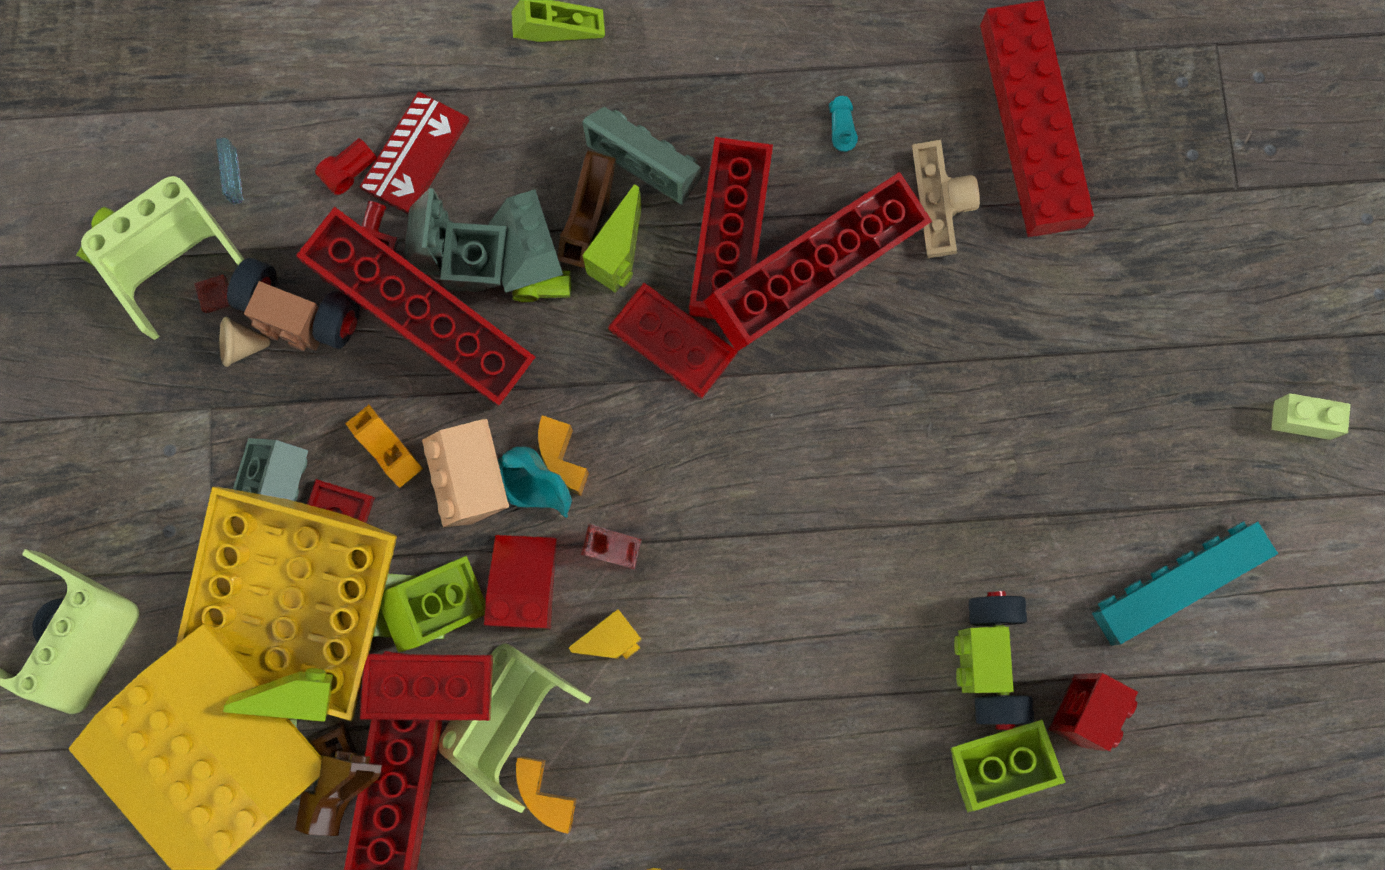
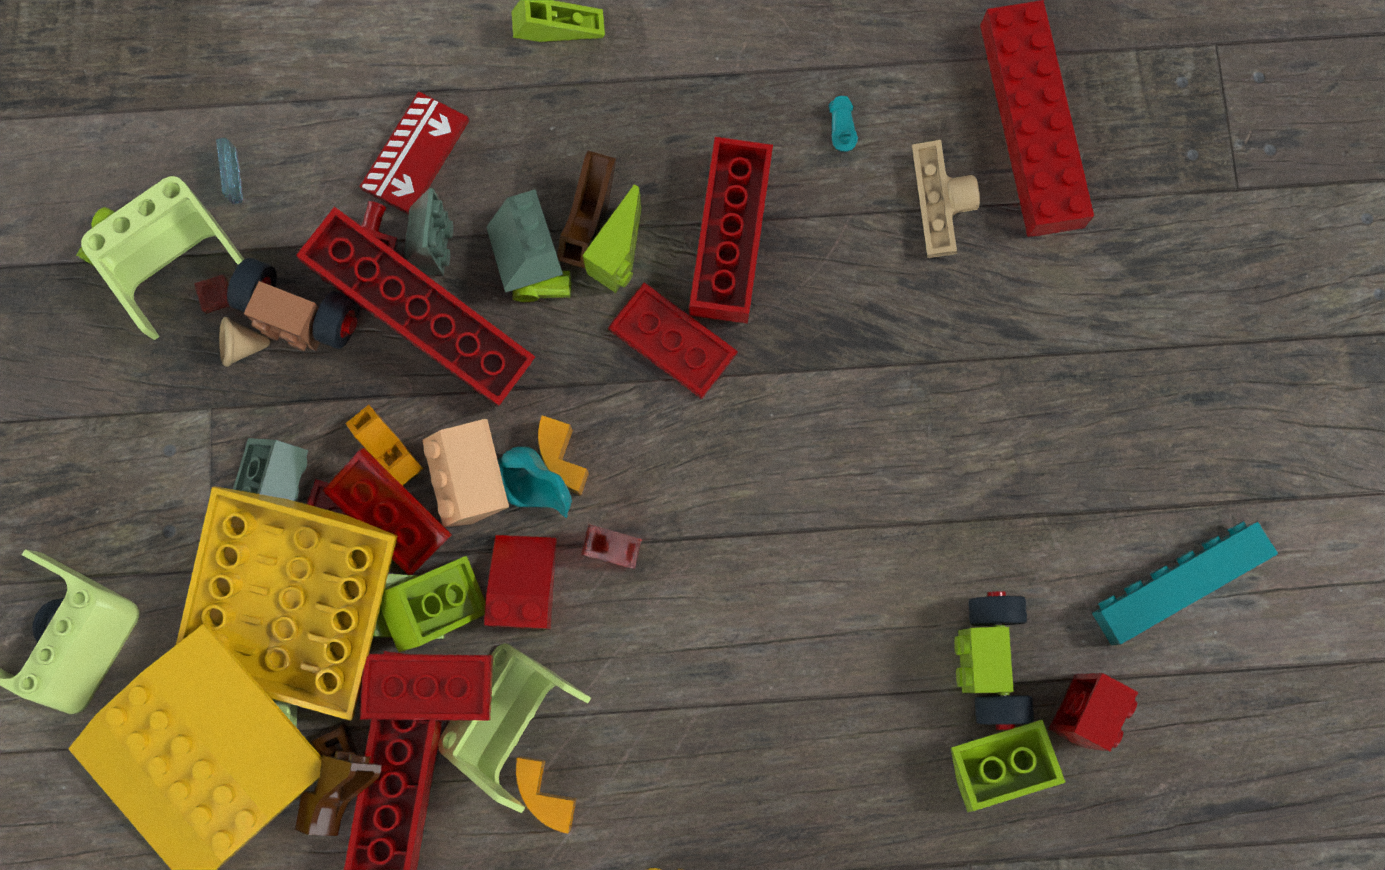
lime slope [223,668,333,722] -> none
red piece [315,138,377,195] -> none
sand green slope [440,222,507,292] -> none
yellow slope [569,609,642,659] -> none
sand green slope [582,107,702,205] -> none
red brick [703,172,932,352] -> none
yellowish green brick [1271,393,1351,440] -> none
none -> red tile [322,448,452,575]

